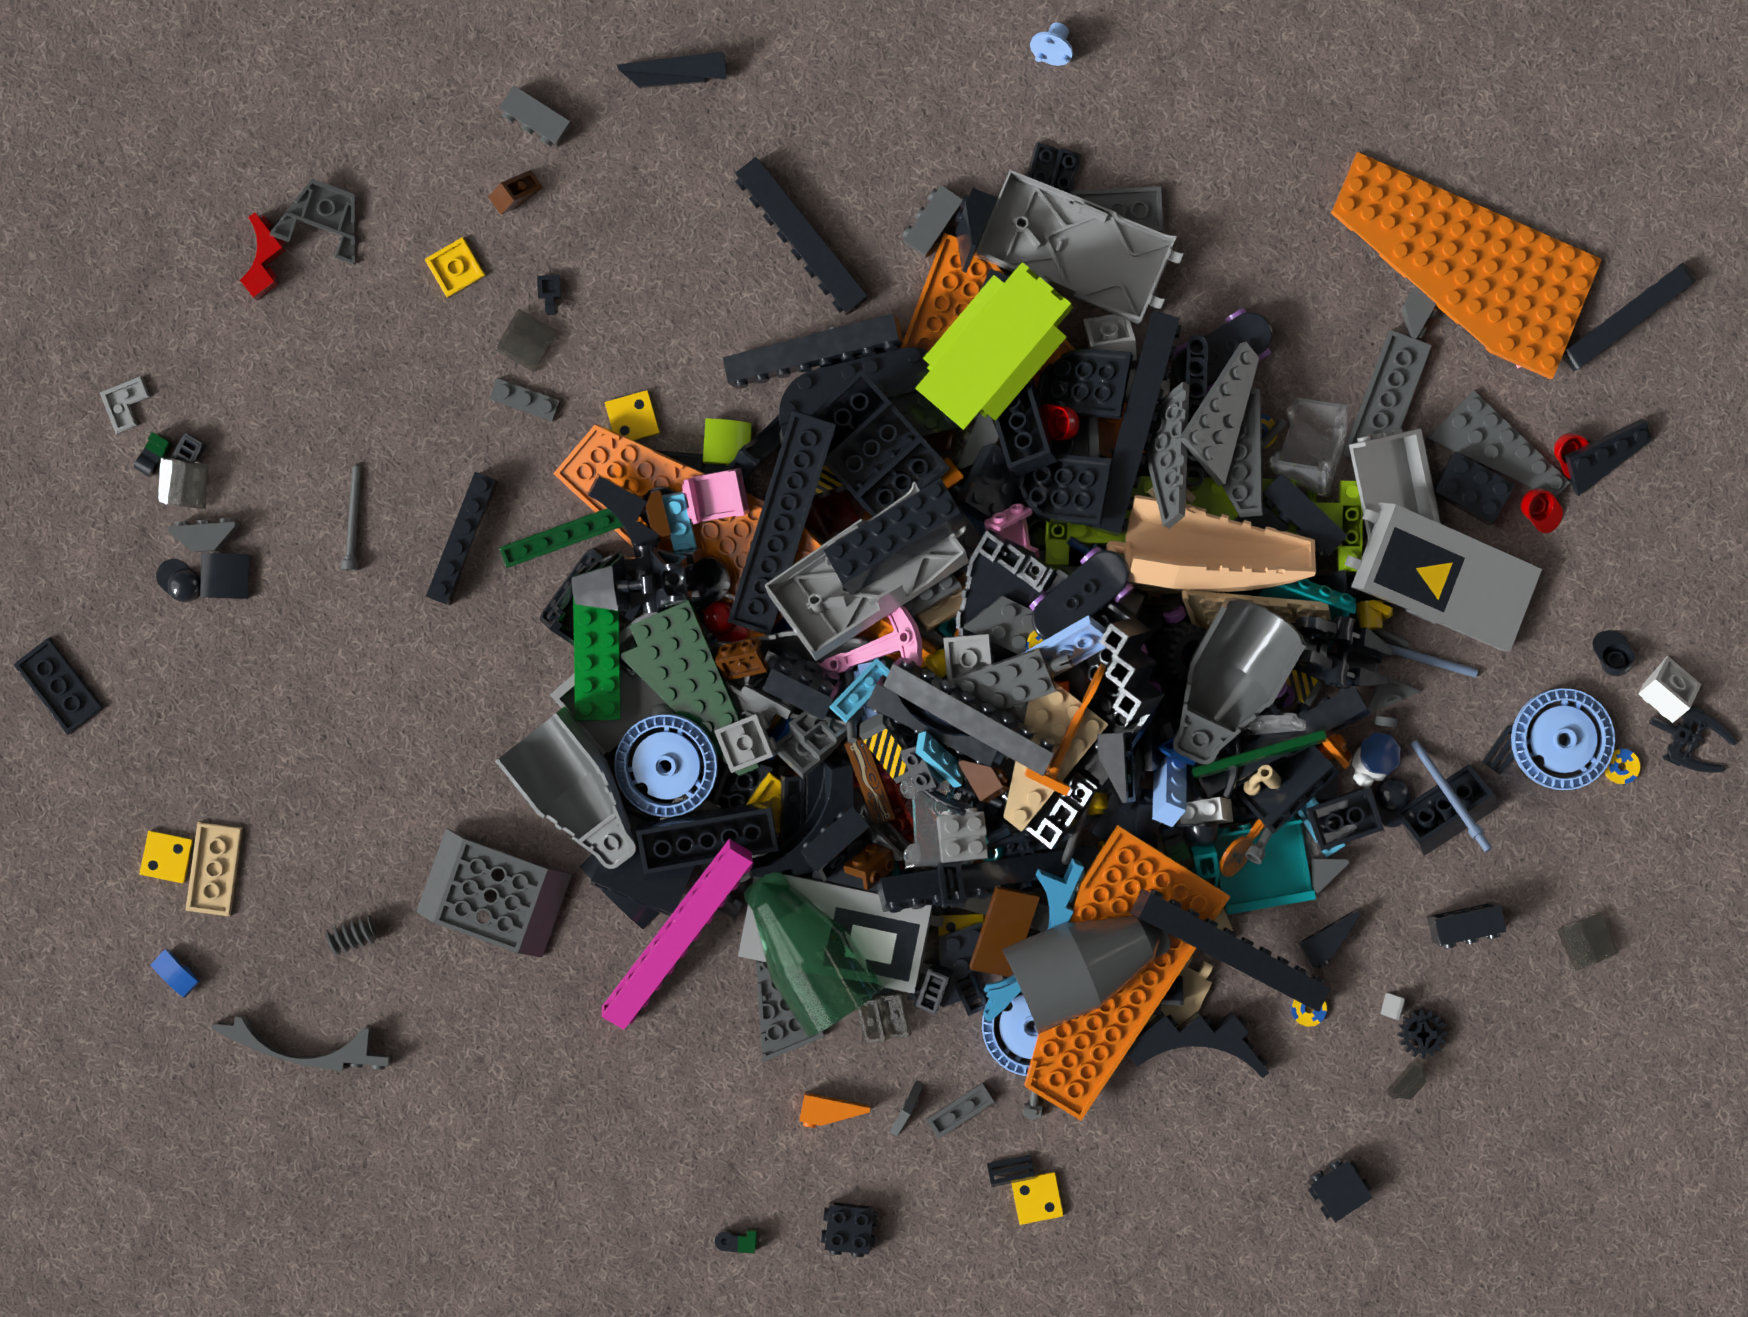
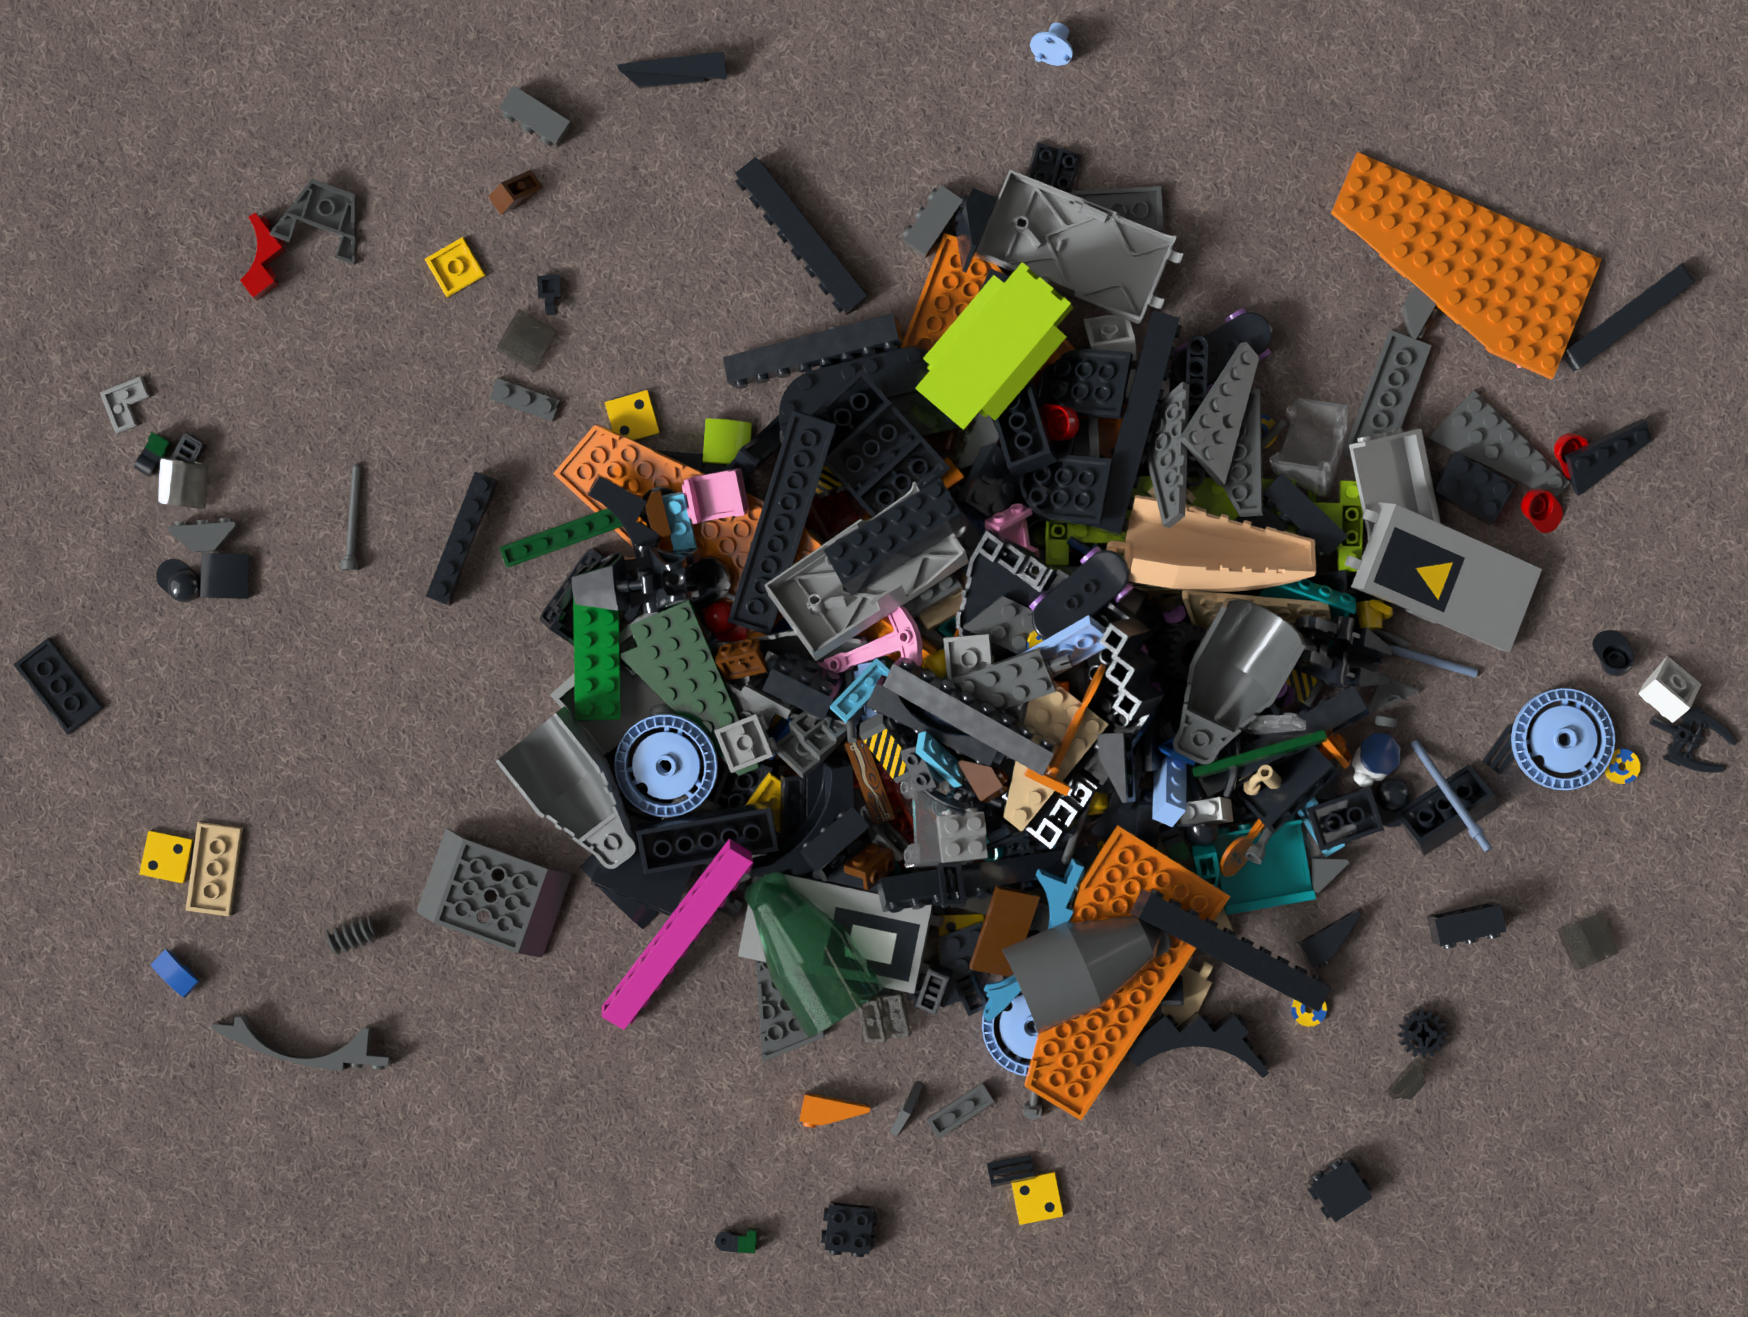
light grey slope [1381,993,1405,1020] -> none

